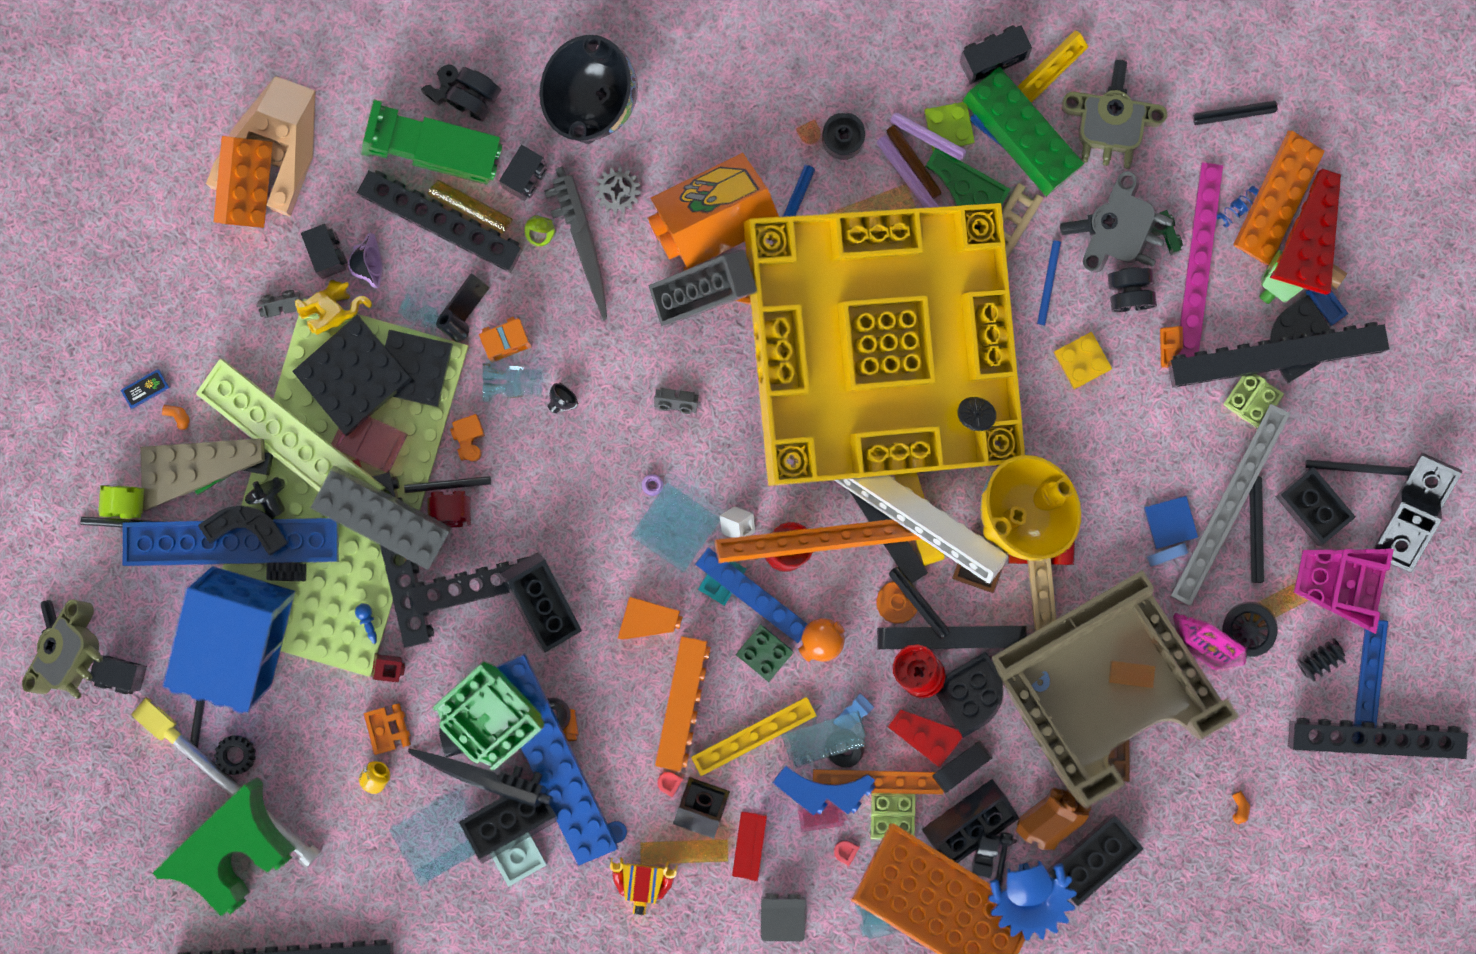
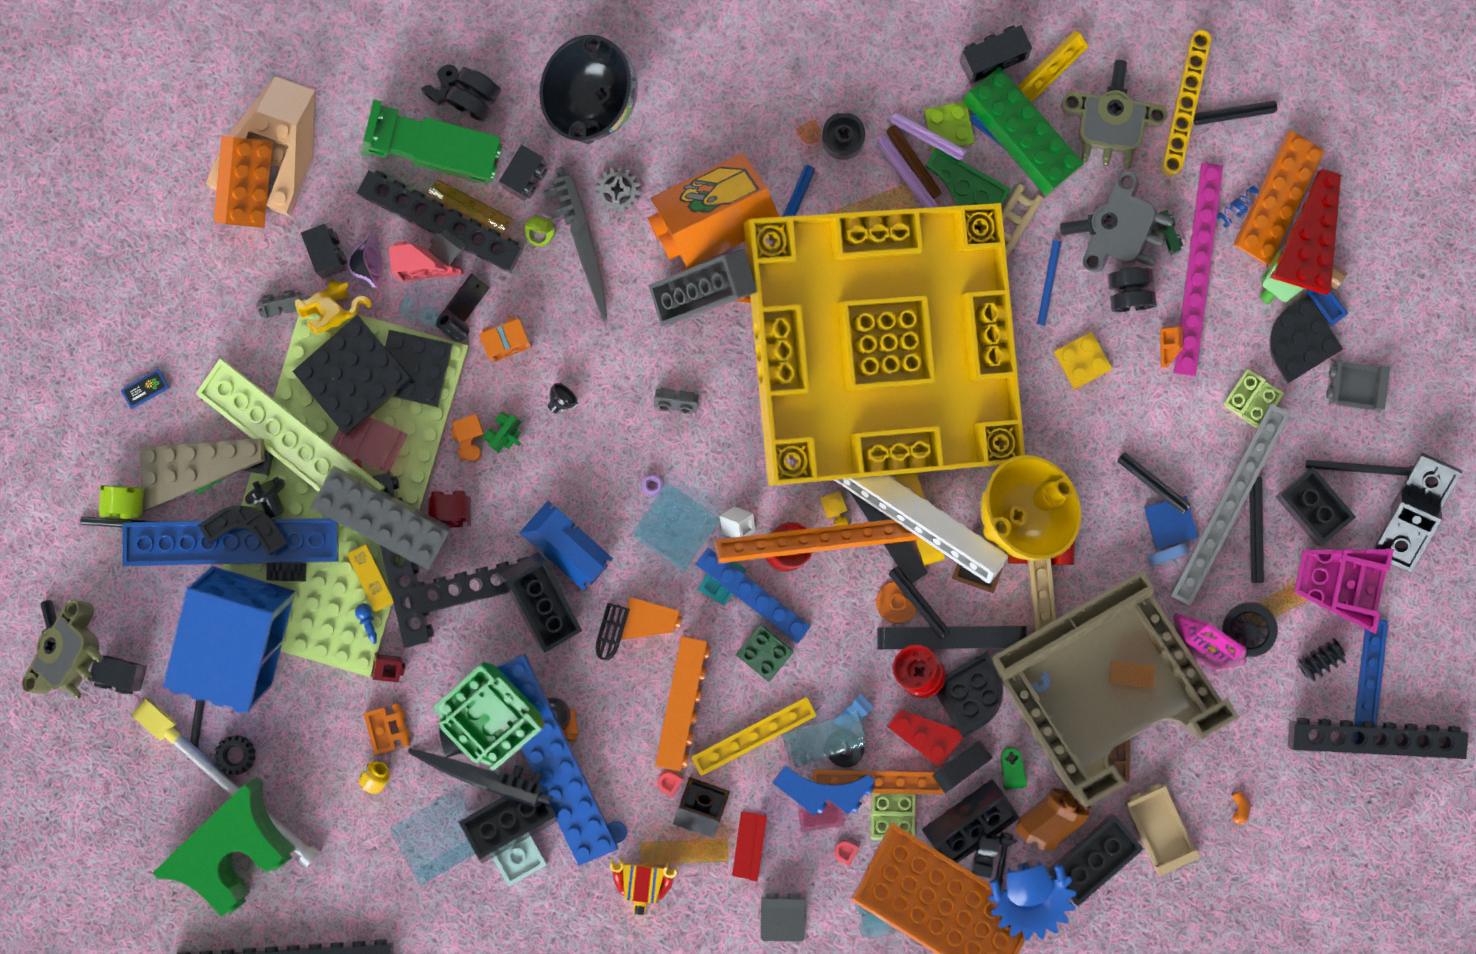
orange arm [162,404,190,430] -> none
black bar [404,476,491,493] -> none
clear light blue piece [483,362,542,403] -> none
orange brick [798,618,845,662] -> none
black wheel [957,397,996,431] -> none
black brick [1168,322,1390,388] -> none
none -> yellow tile [347,544,394,612]
none -> coral wedge [389,241,463,282]
none -> dark grey brick [428,229,466,266]
none -> green hips [483,412,522,453]
none -> blue brick [519,500,613,591]
none -> black window [595,603,630,661]
none -> yellow plate [820,491,848,526]
none -> green piece [1000,747,1027,790]
none -> black axle [1118,452,1190,514]
none -> tan panel [1124,783,1201,876]
none -> yellow beam [1161,30,1211,176]
none -> dark grey panel [1326,360,1390,411]

